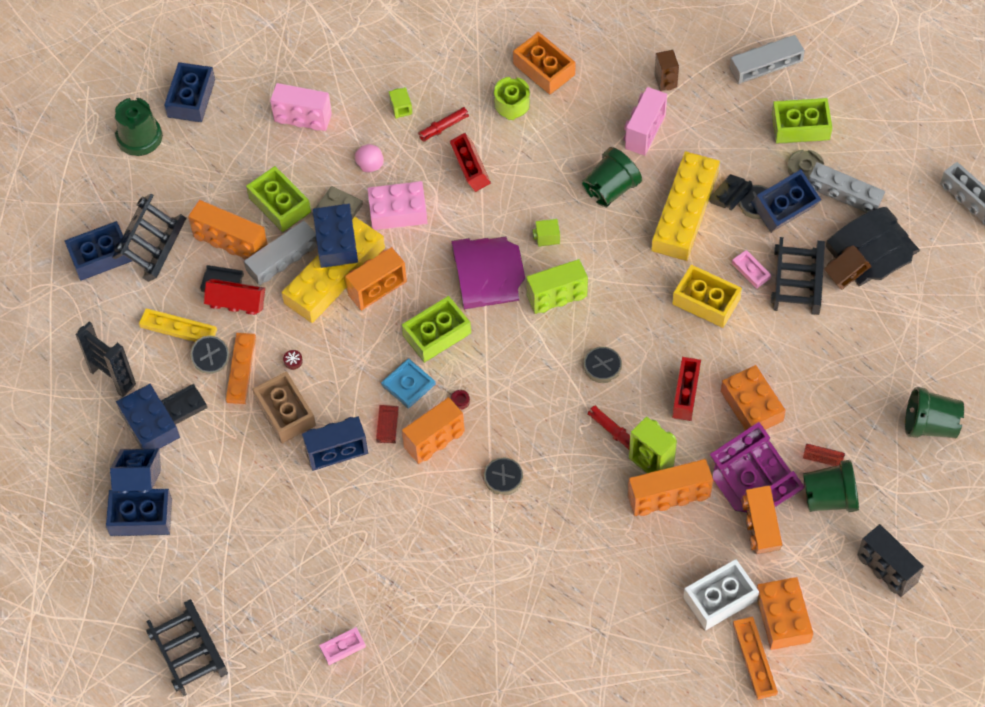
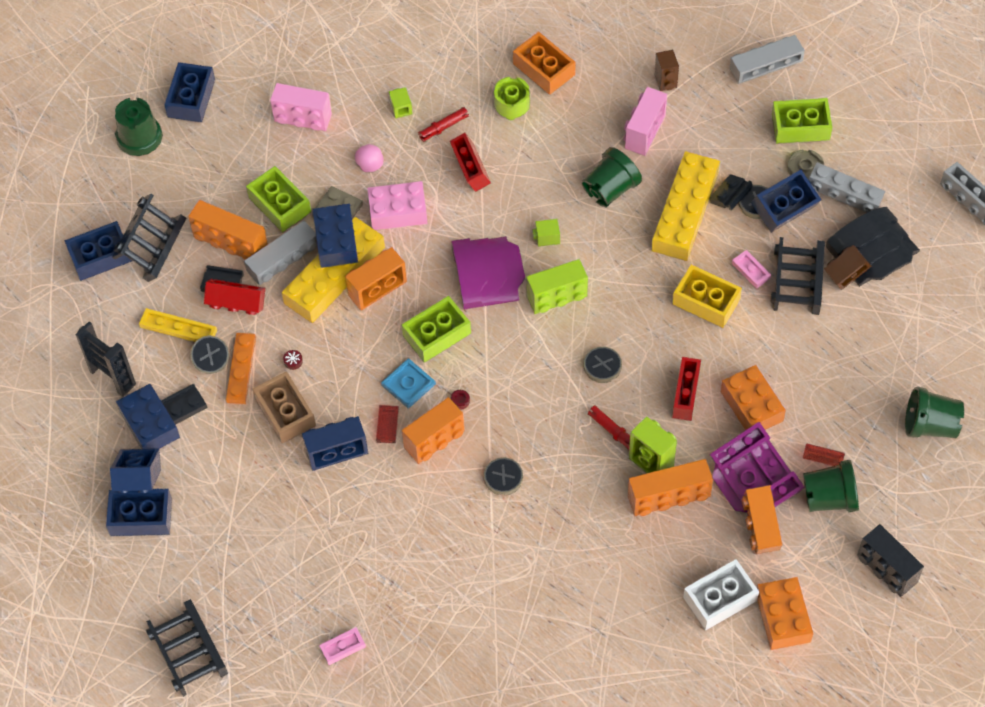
orange plate [733,617,778,700] -> none

